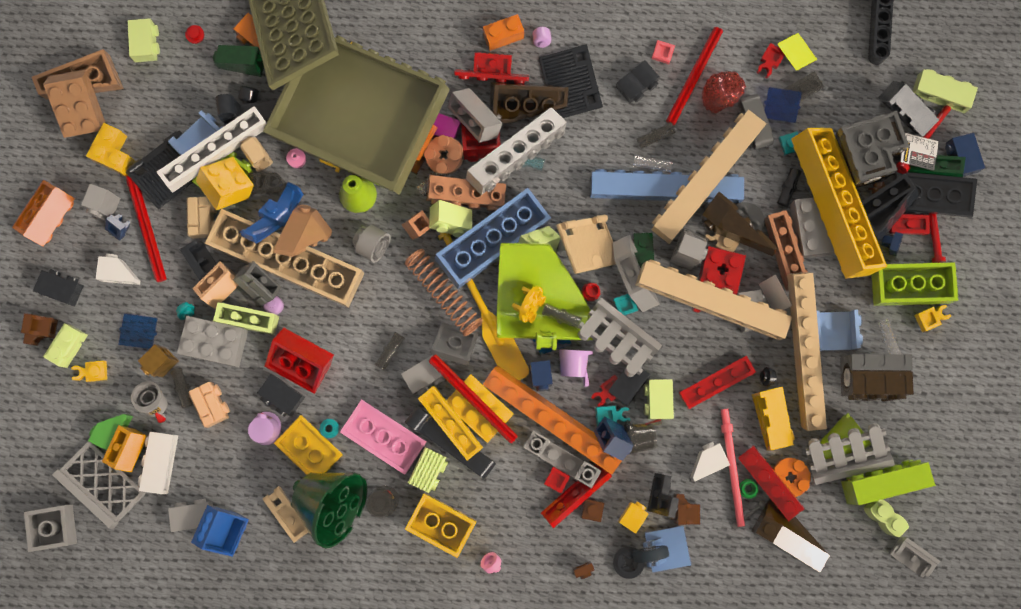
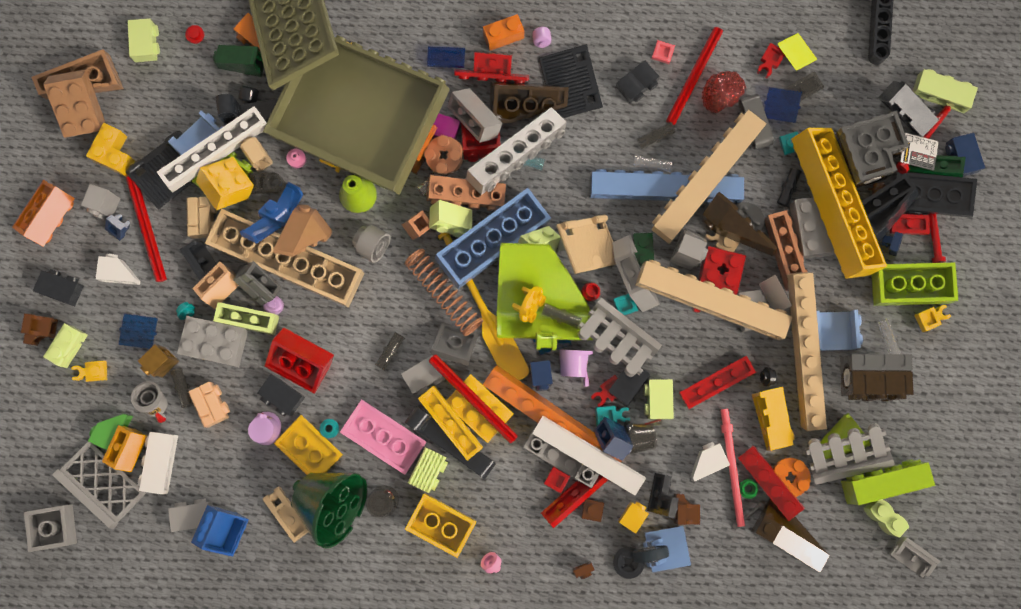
none -> clear blue plate [427,46,465,68]
none -> white tile [532,416,646,495]

